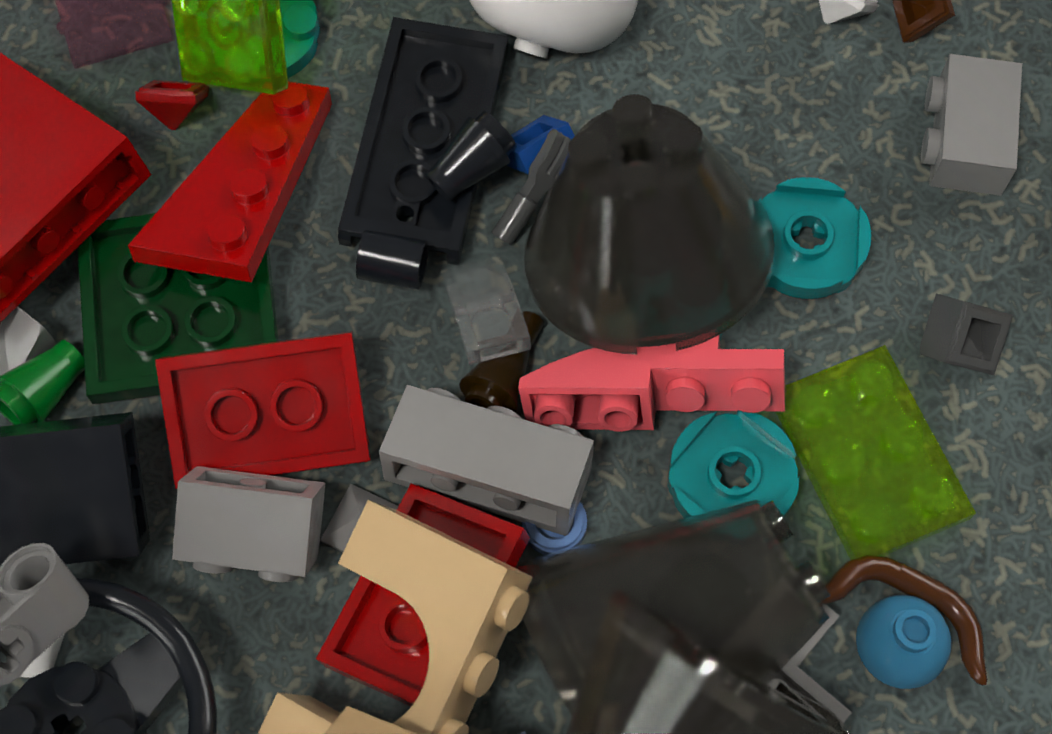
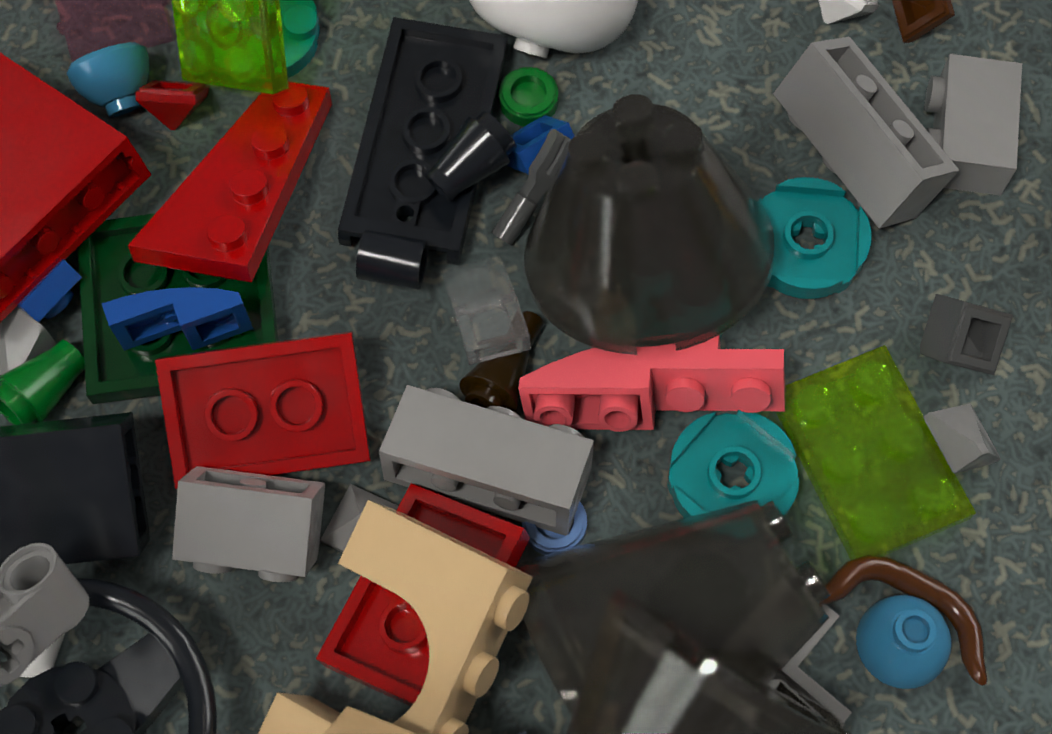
none -> blue plate [18,259,82,322]
none -> dark azure brick [66,42,150,118]
none -> blue slope [102,287,253,351]
none -> green tile [499,67,558,127]
none -> light grey brick [773,36,959,229]
none -> light grey slope [923,403,1001,474]

